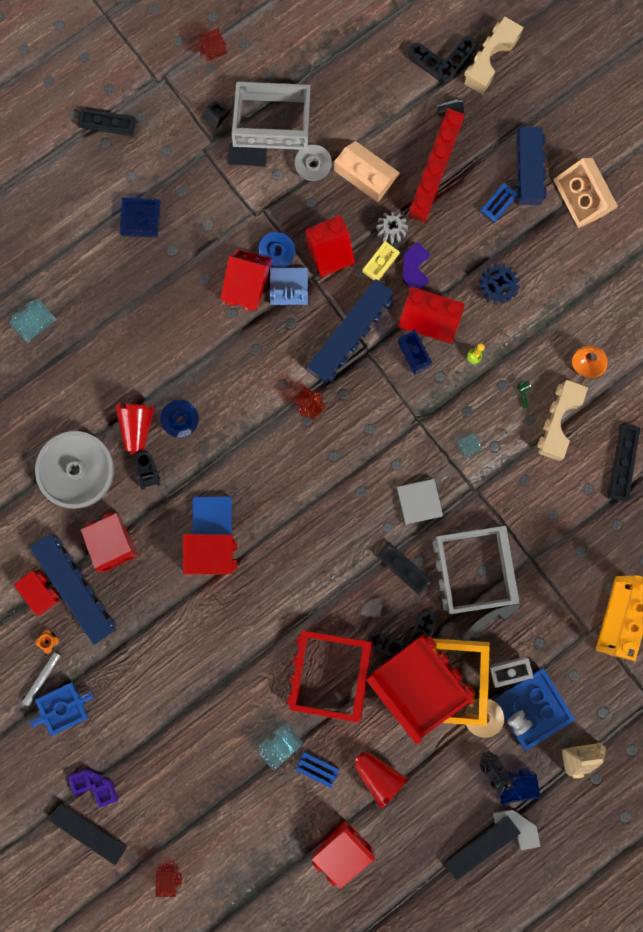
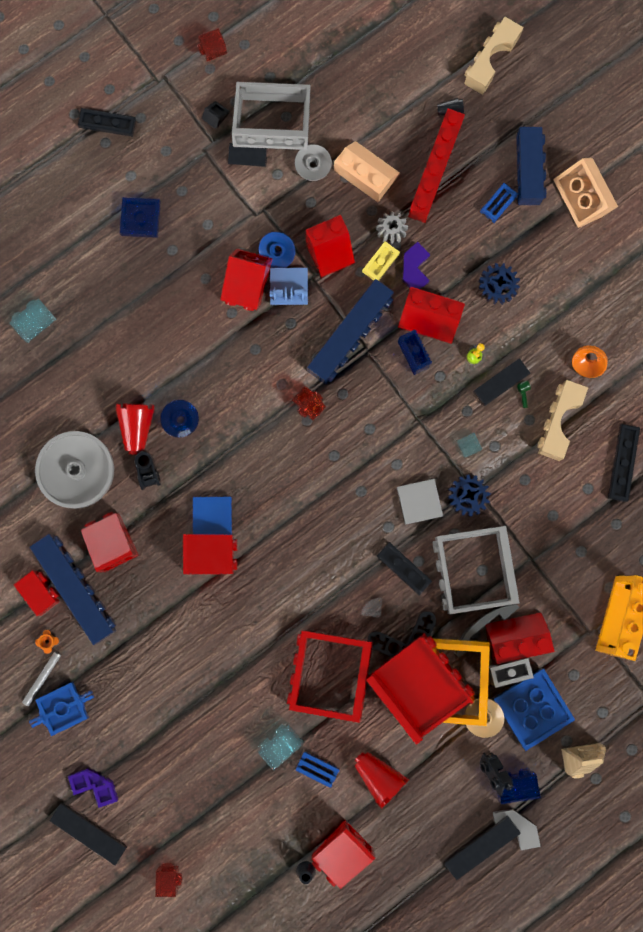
black beam [408,37,476,84] -> none
light grey wheel [507,710,533,736] -> none
none -> black cone [296,861,316,884]
none -> dark blue gear [448,474,491,517]
none -> black tile [473,358,530,407]
none -> red slope [485,612,555,664]

